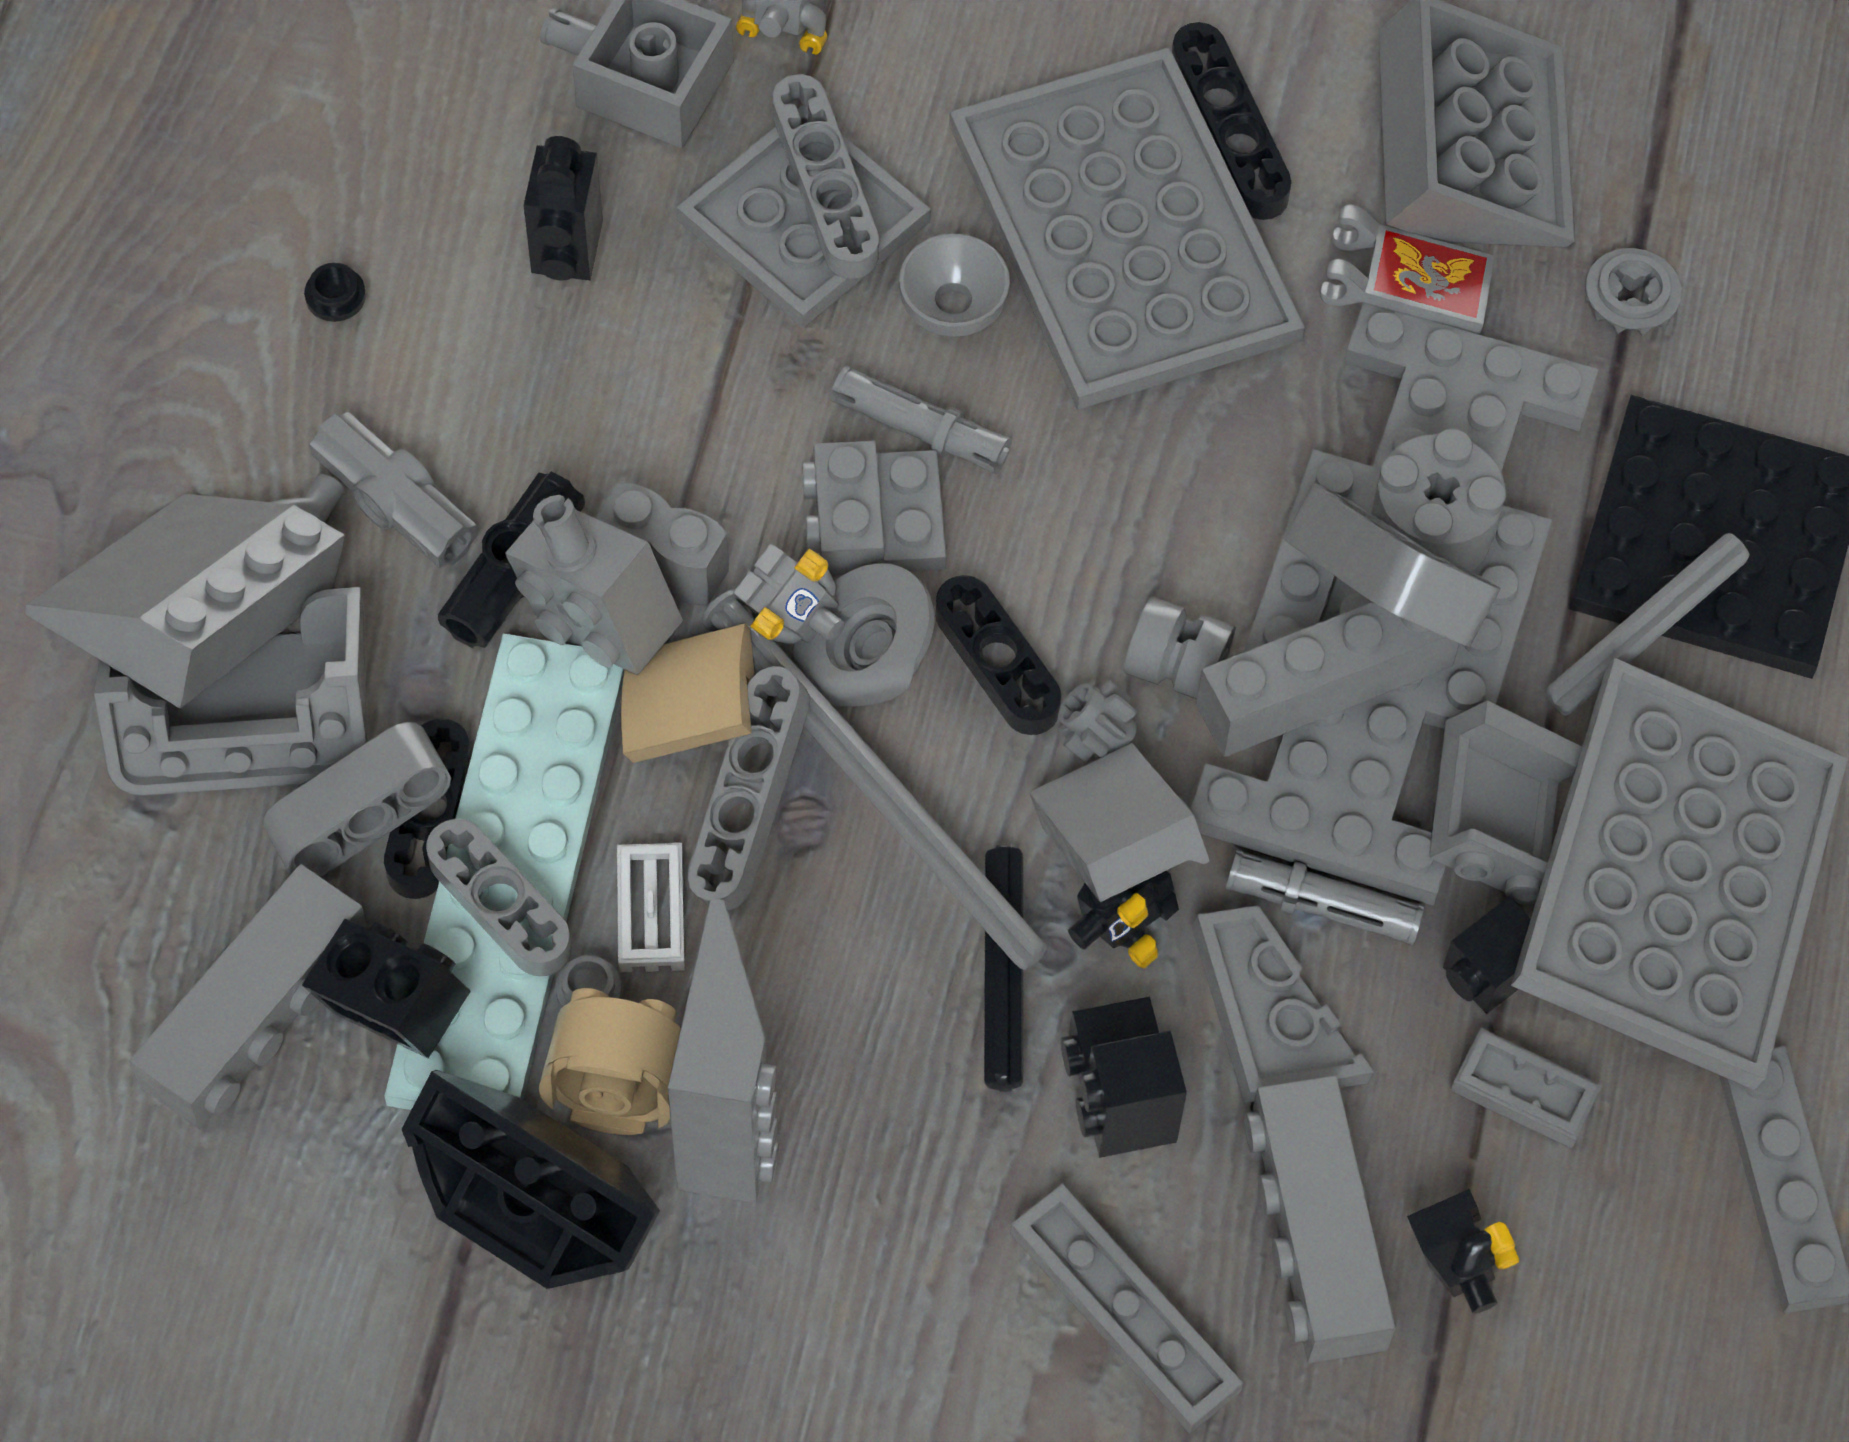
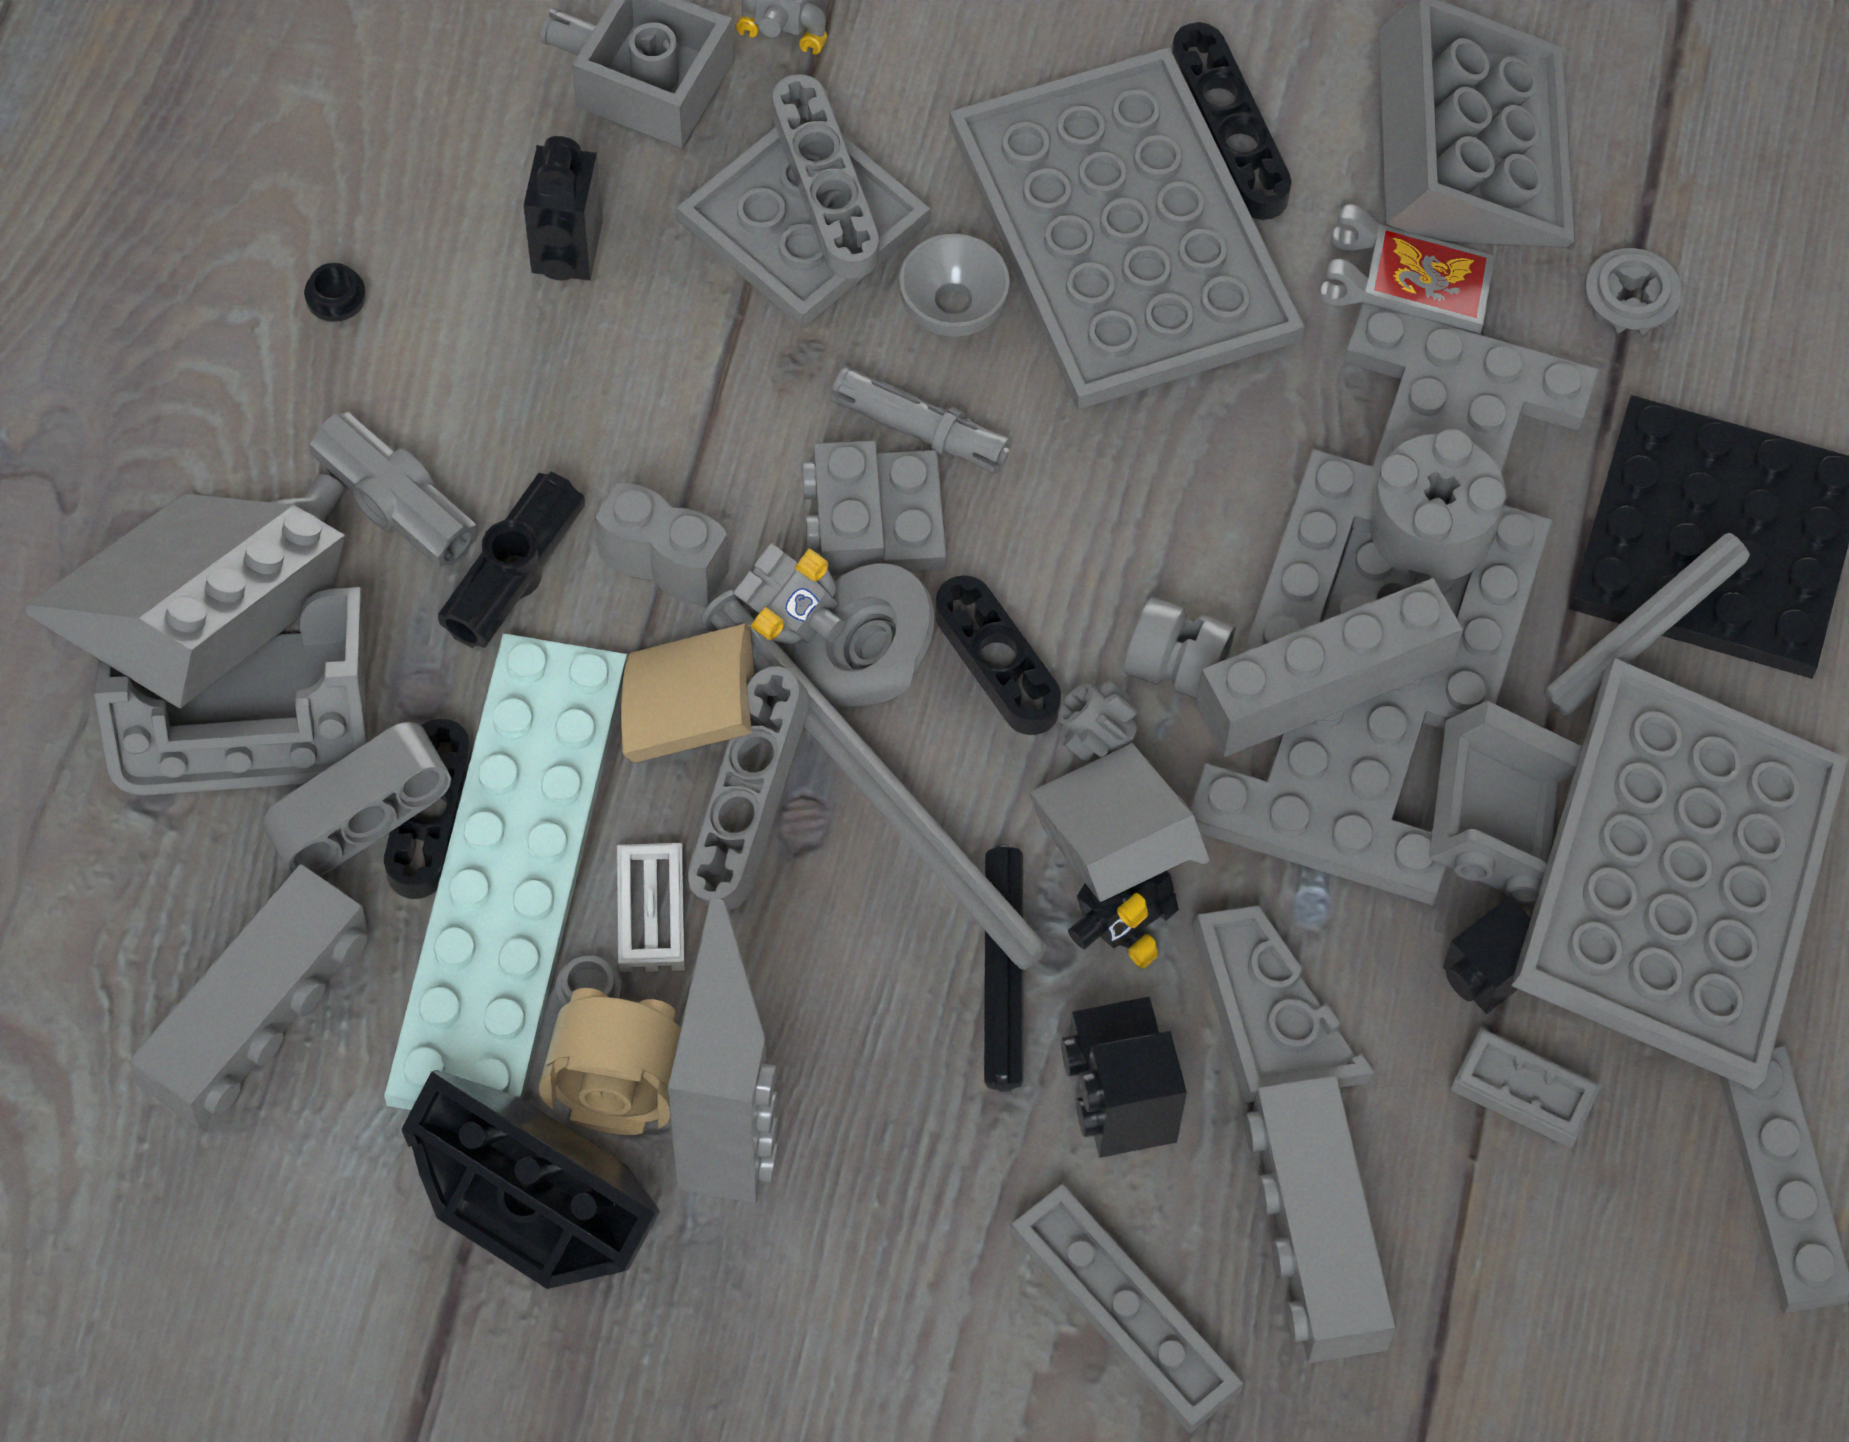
black brick [302,918,471,1059] -> none
light grey beam [426,819,571,976] -> none
light grey brick [505,495,683,675] -> none
light grey pin [1225,849,1425,945] -> none
light grey beam [1284,483,1501,647] -> none
black piece [1407,1189,1519,1314] -> none

